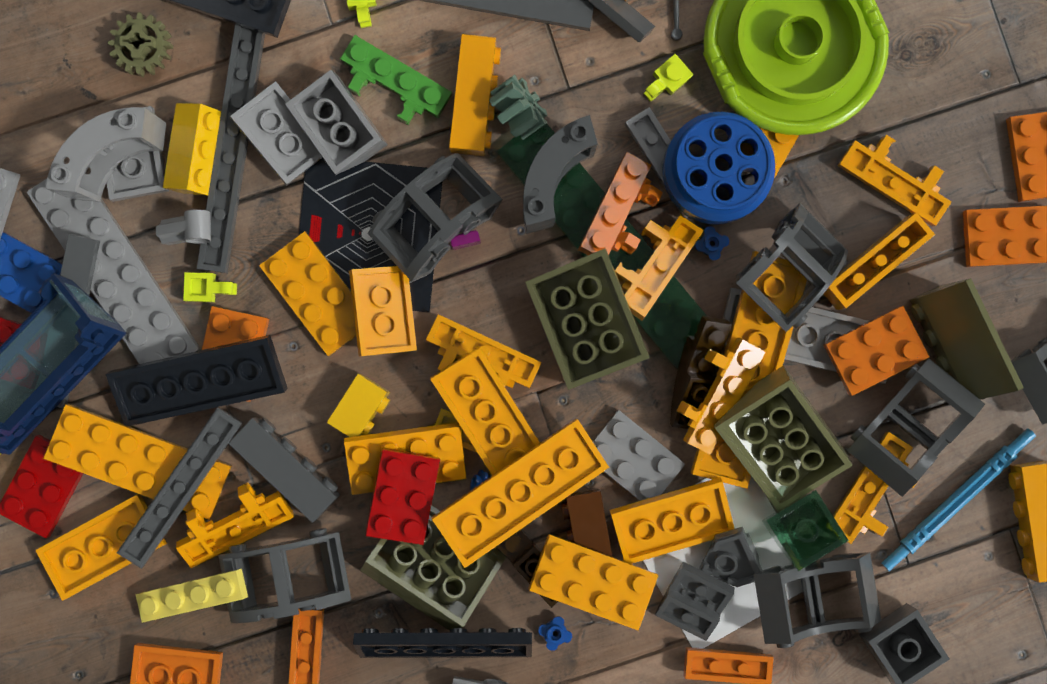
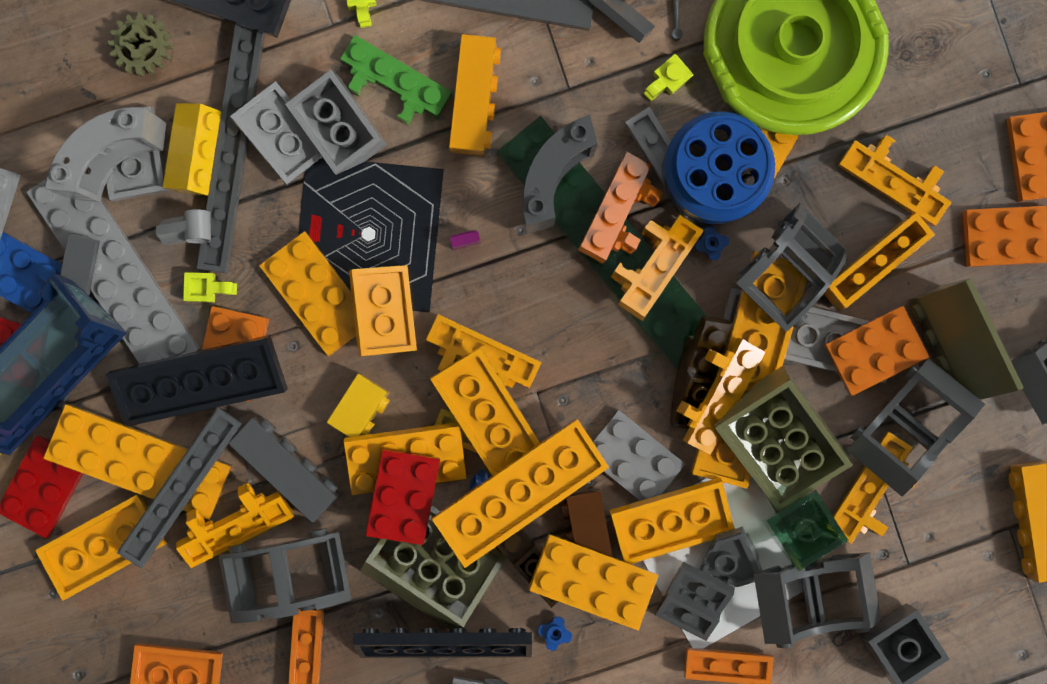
light yellow plate [135,569,248,623] -> none
dark grey window [367,153,503,282] -> none
sand green gear [489,75,548,140] -> none
olive slope [525,248,650,390] -> none
dark azure axle [881,428,1036,572] -> none

